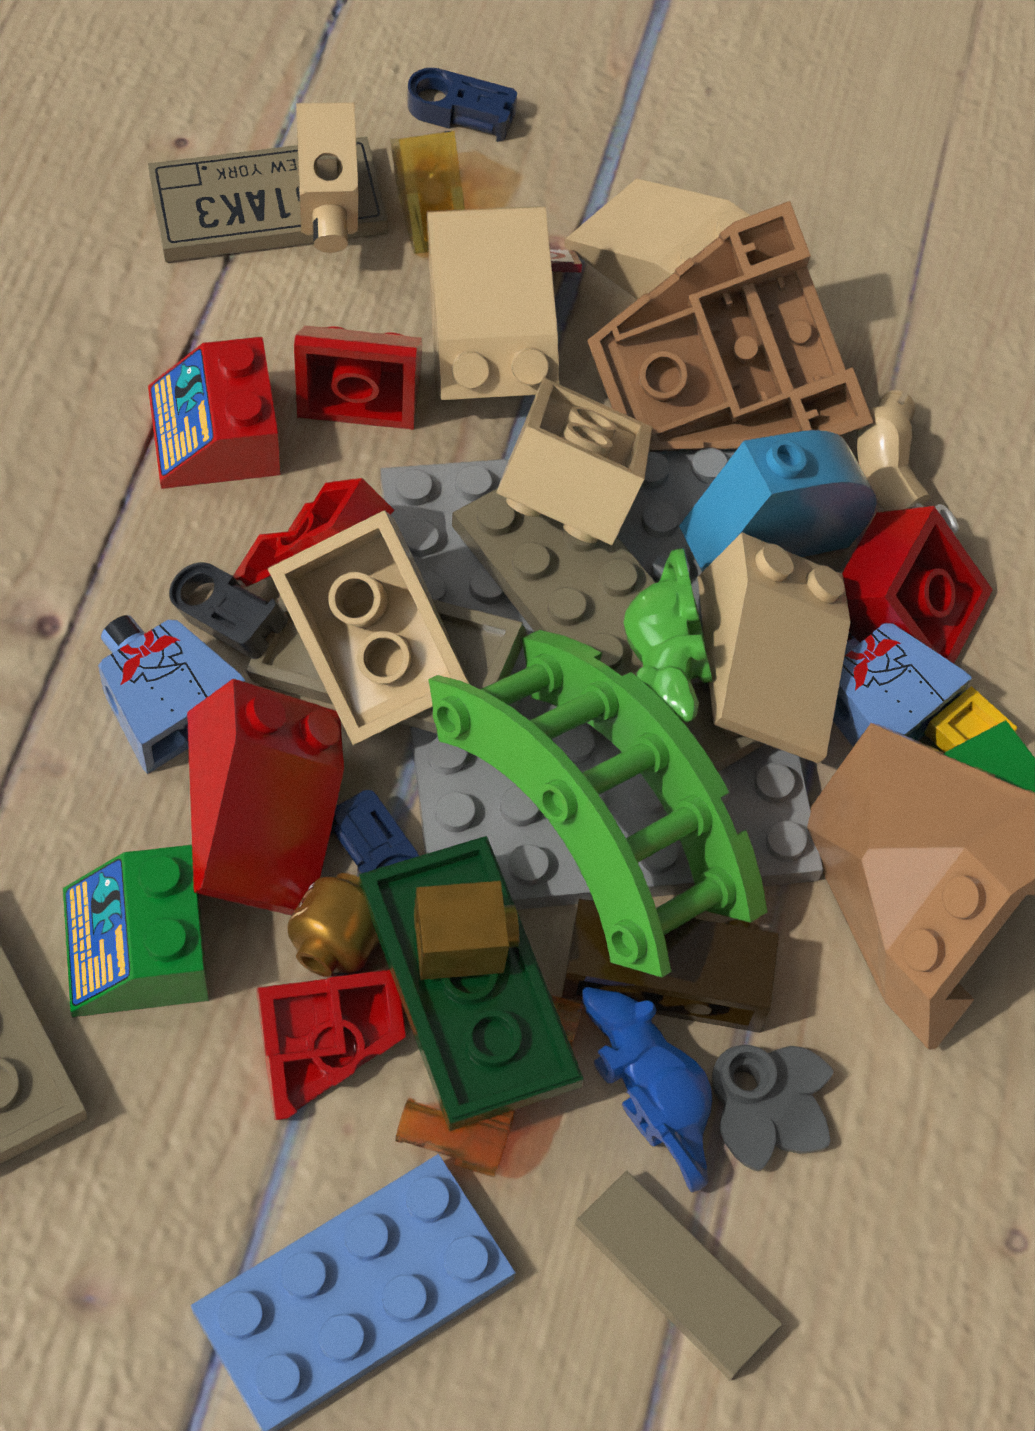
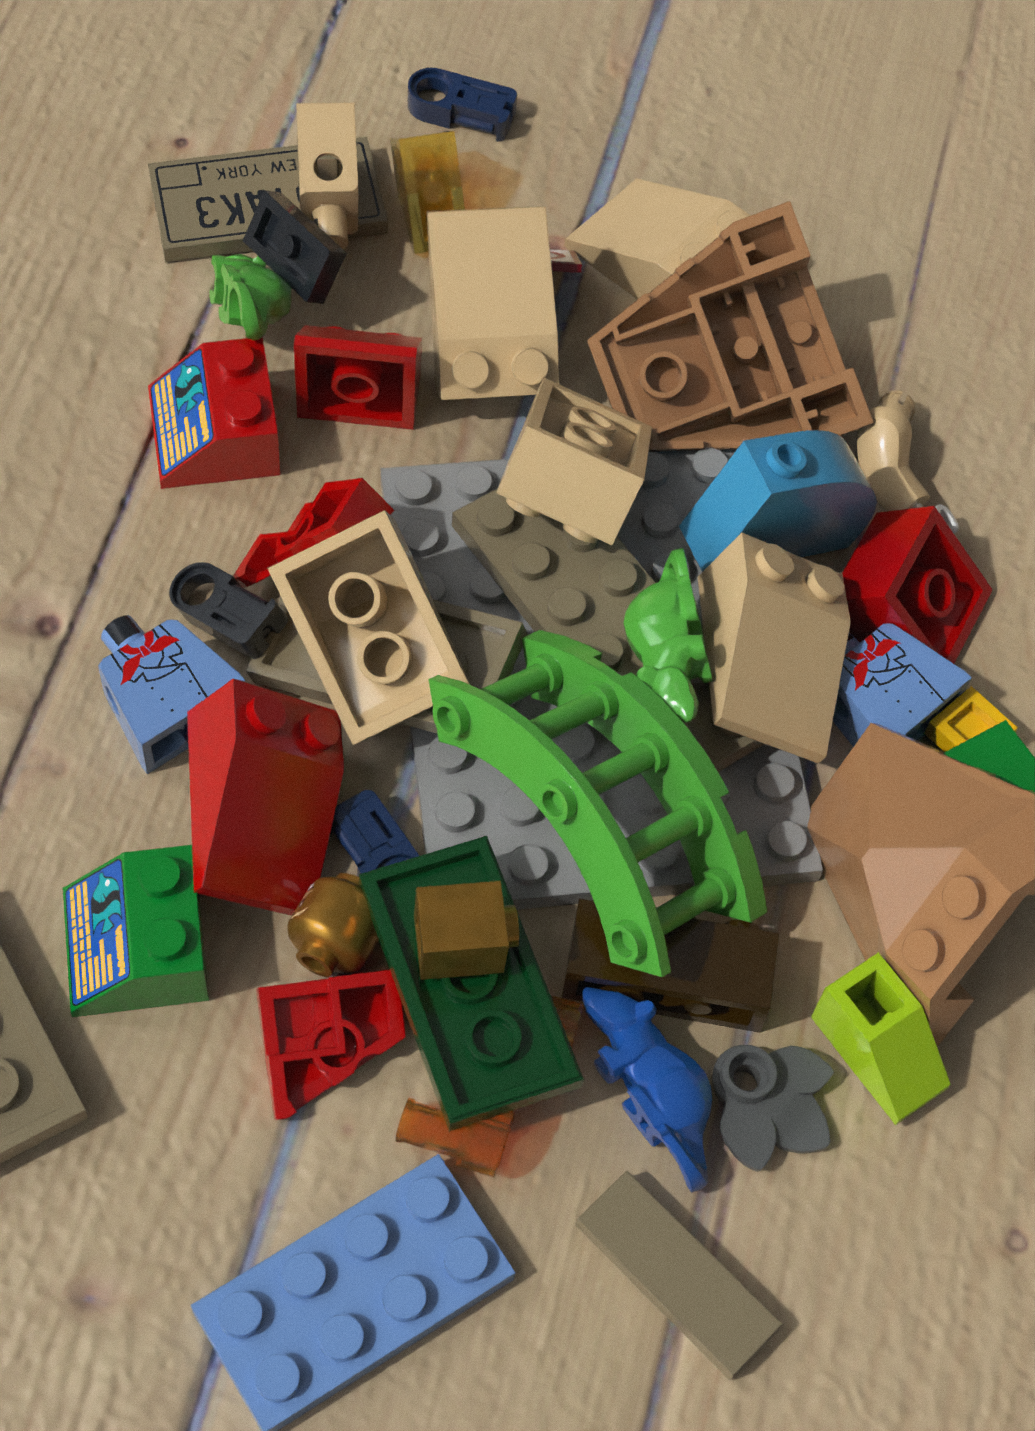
none -> bright green animal [209,254,292,341]
none -> black plate [242,190,347,304]
none -> lime slope [811,952,951,1125]

